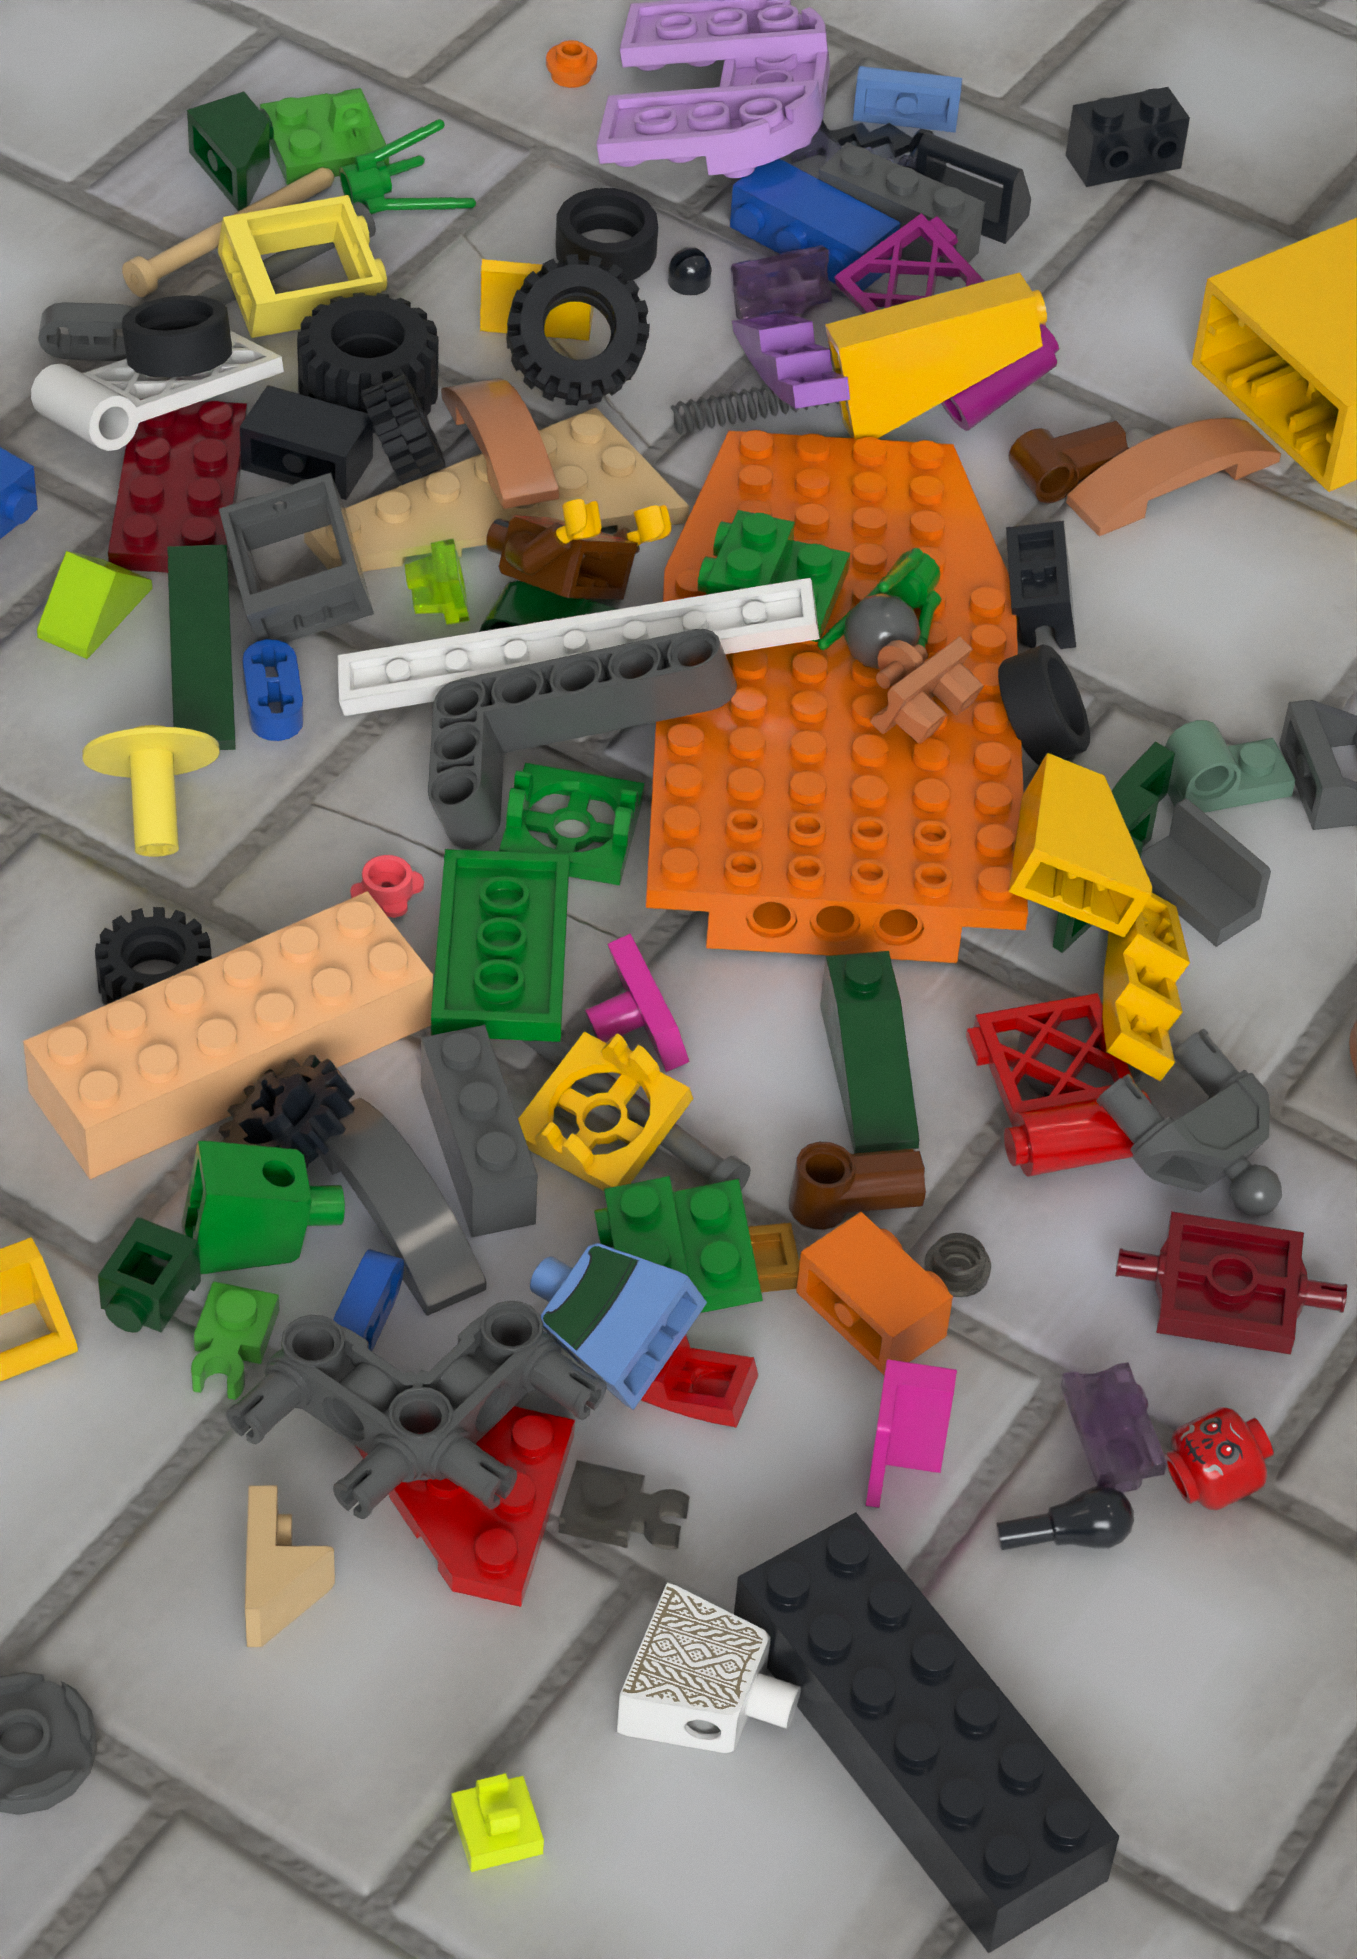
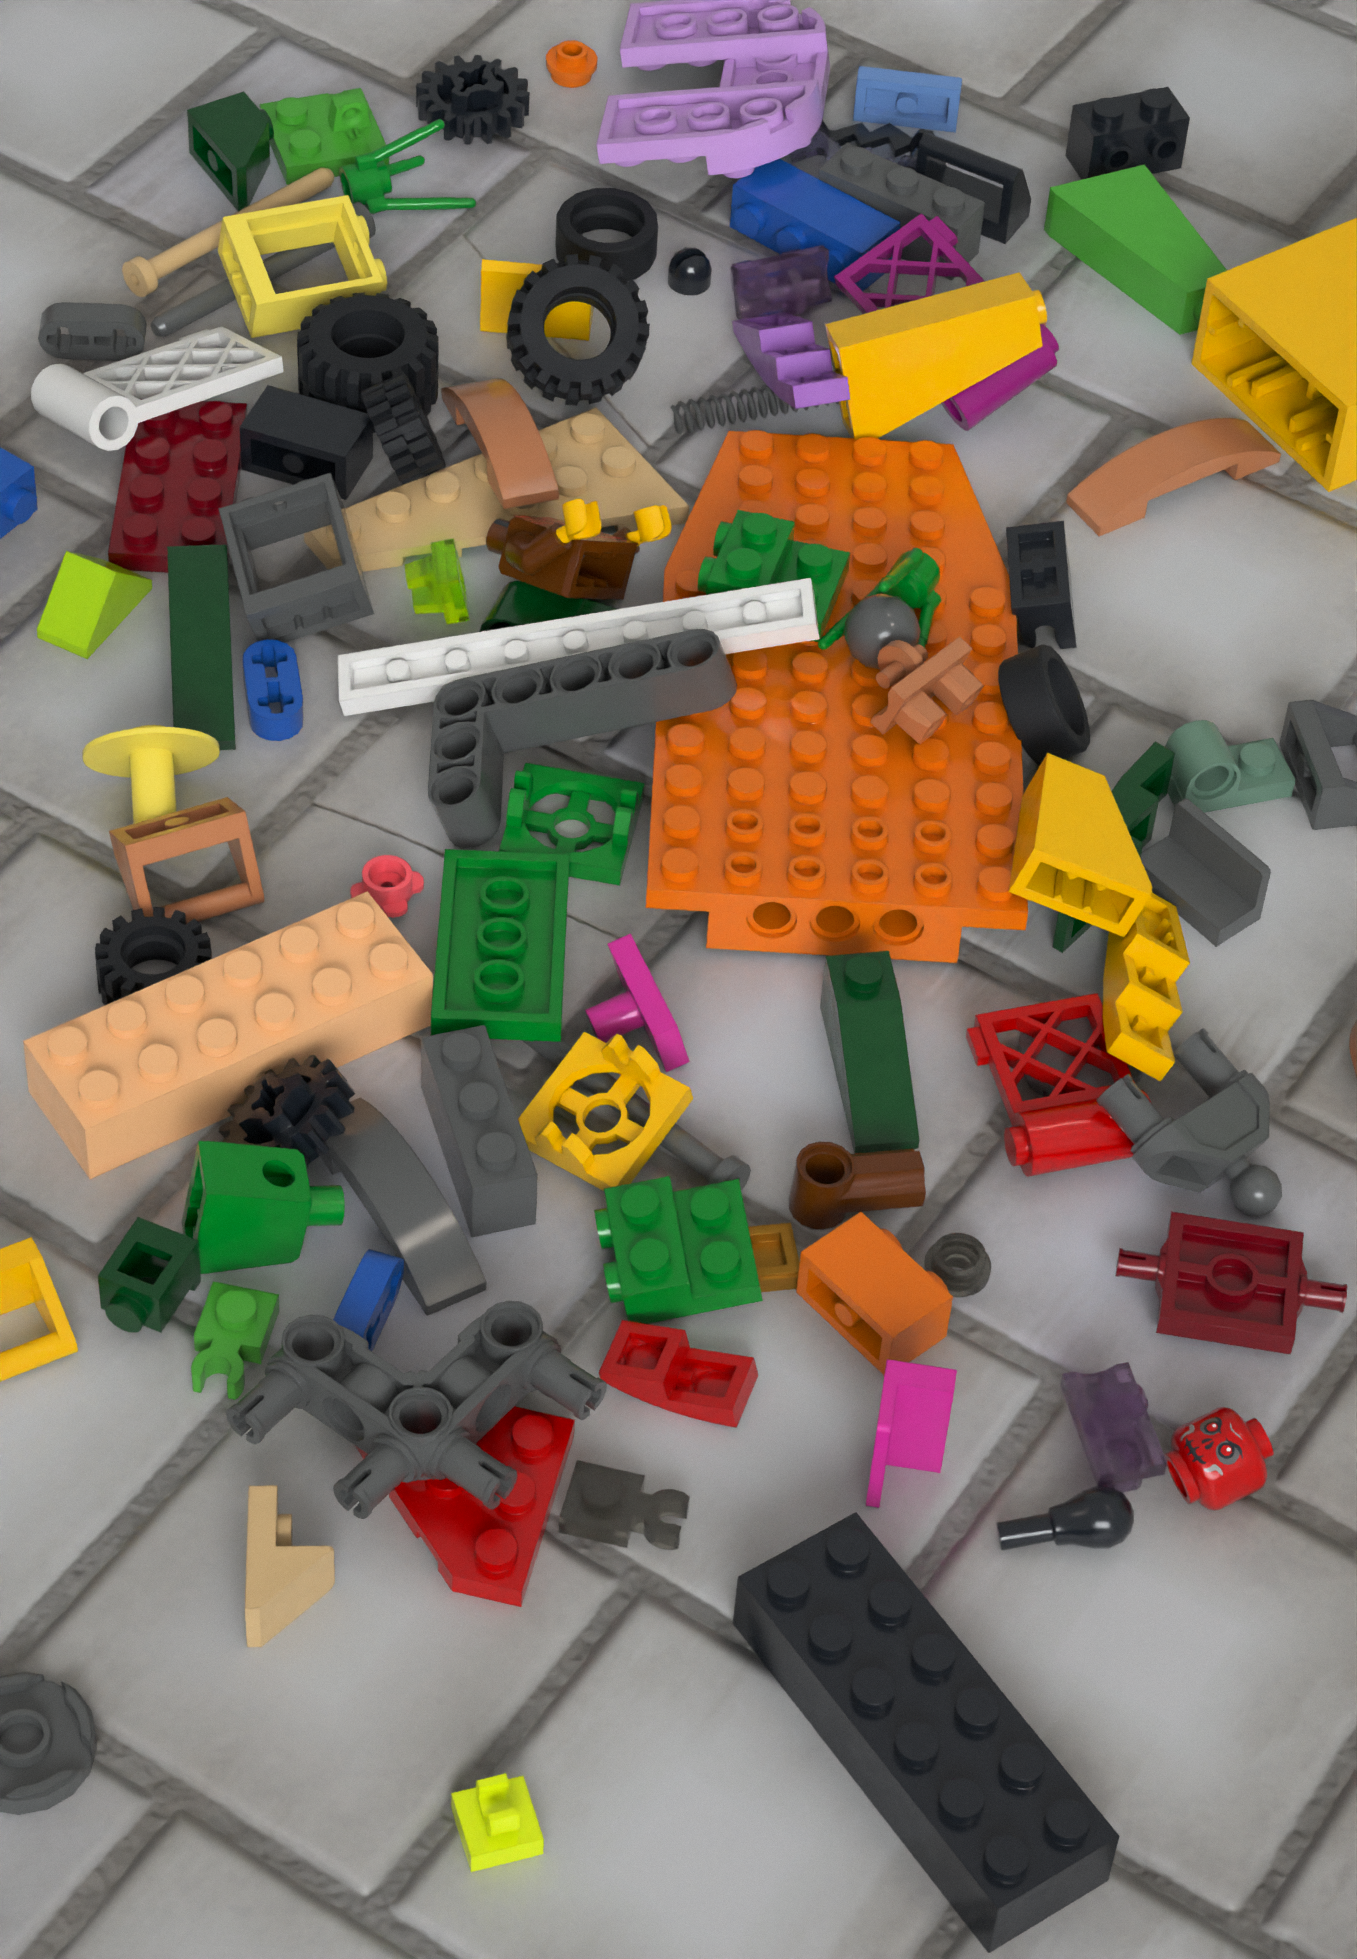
black tyre [122,295,232,378] -> none
medium blue torso [530,1243,707,1410] -> none
white torso [617,1583,801,1753] -> none
reddish brown piece [1008,421,1129,503] -> none
none -> nougat tile [109,797,264,924]
none -> black gear [416,55,530,145]
none -> bright green slope [1044,164,1227,335]

